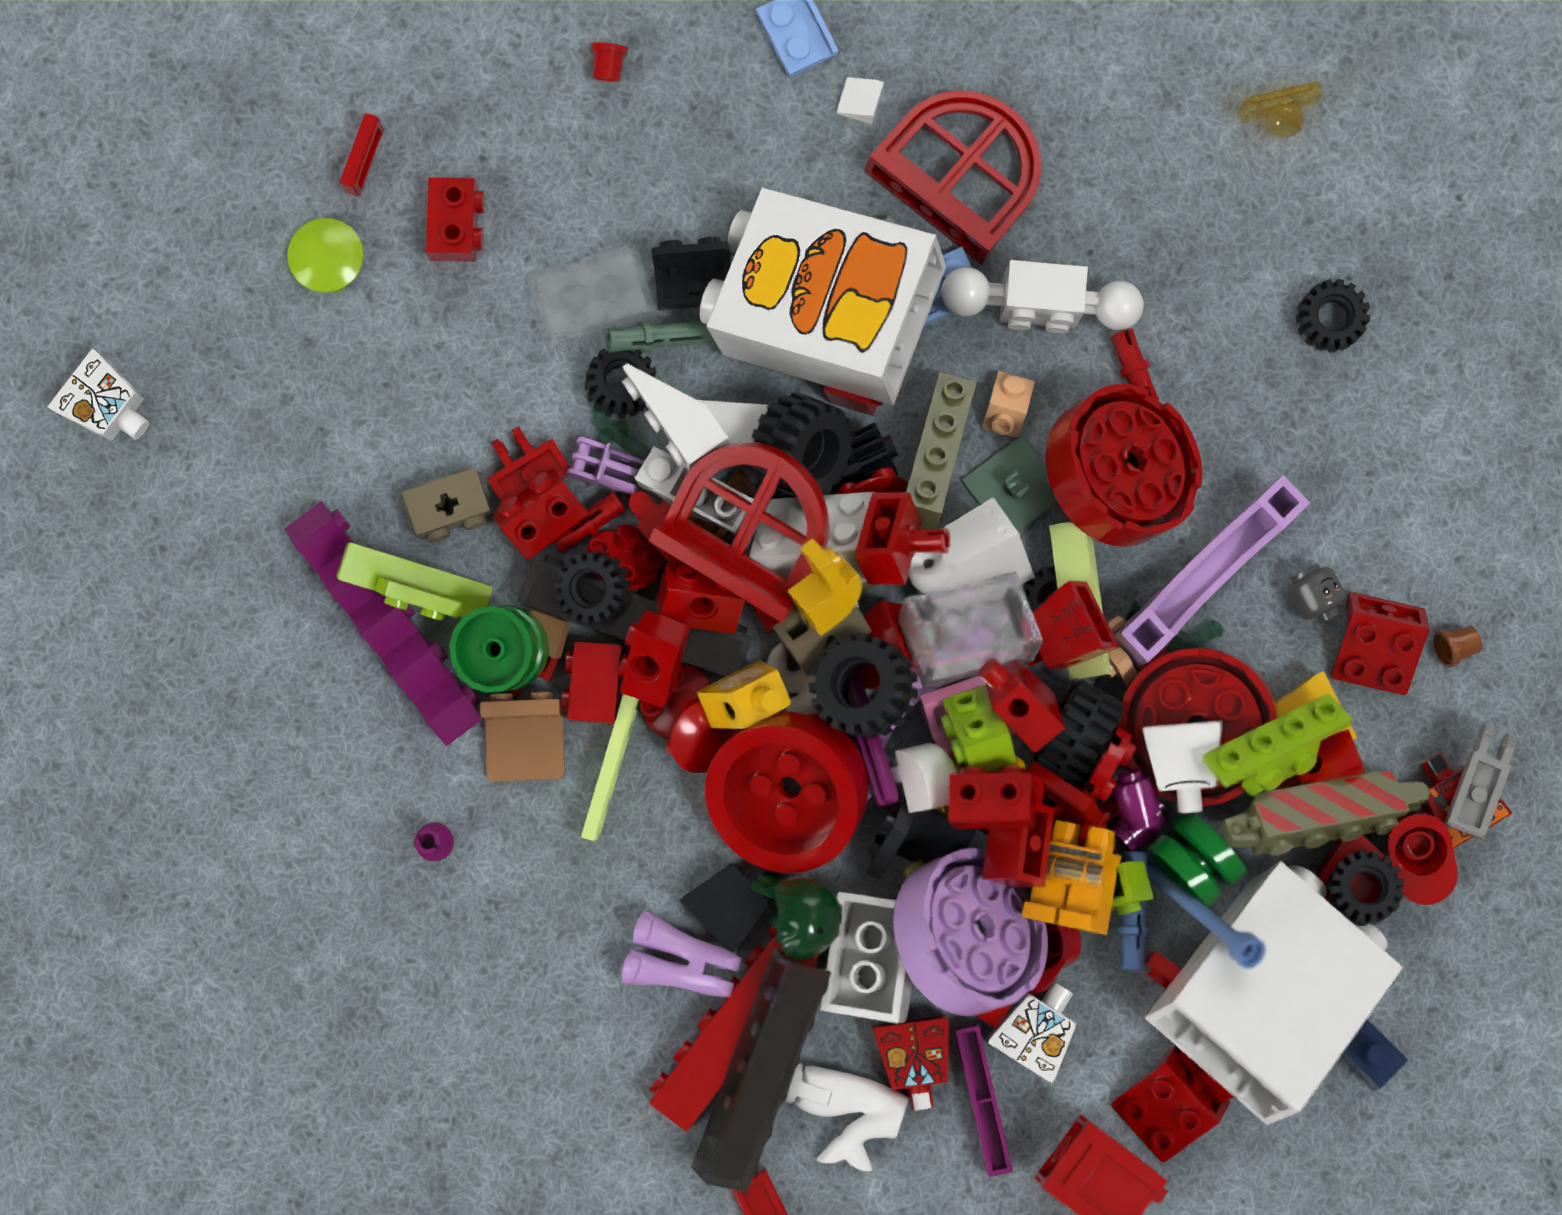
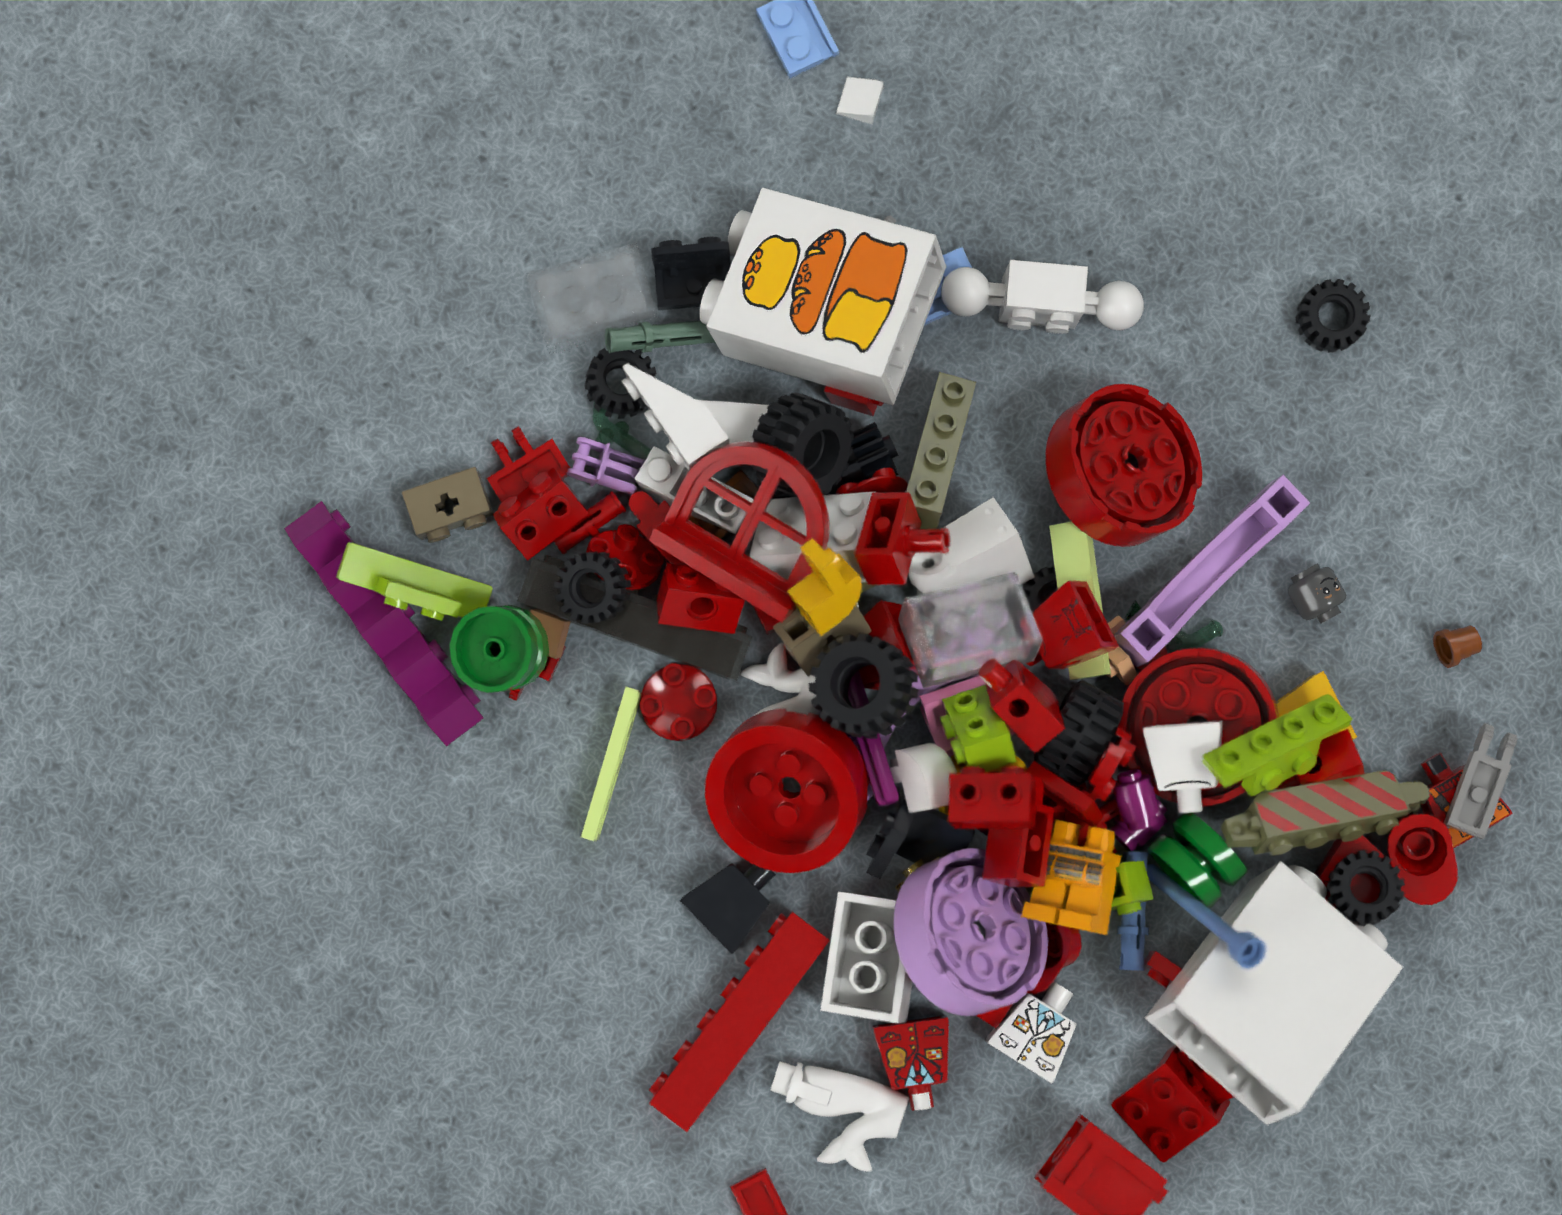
white torso [48,349,149,441] -> none
lime dish [287,218,364,293] -> none
red tile [339,112,384,197] -> none
magenta pin [414,823,454,861] -> none
red brick [426,177,485,262] -> none
medium nougat bracket [480,692,565,782] -> none
red brick [561,641,624,725] -> none
red piece [590,42,628,82] -> none
red brick [618,610,691,708] -> none
lavender piece [622,910,742,997] -> none
red dish [666,699,735,773] -> none
clear smoke brick [691,948,831,1192] -> none
yellow torso [697,660,791,729] -> none
dark green piece [750,872,843,961] -> none
red window [864,90,1041,265] -> none
magenta piece [954,1023,1013,1177] -> none
sand green piece [961,435,1058,533] -> none
light nougat bracket [982,371,1035,438] -> none
red pin [1110,328,1160,401] -> none
clear yellow tile [1239,81,1323,138] -> none
red bracket [1331,591,1430,695] -> none
dark blue torso [1340,1019,1408,1091] -> none

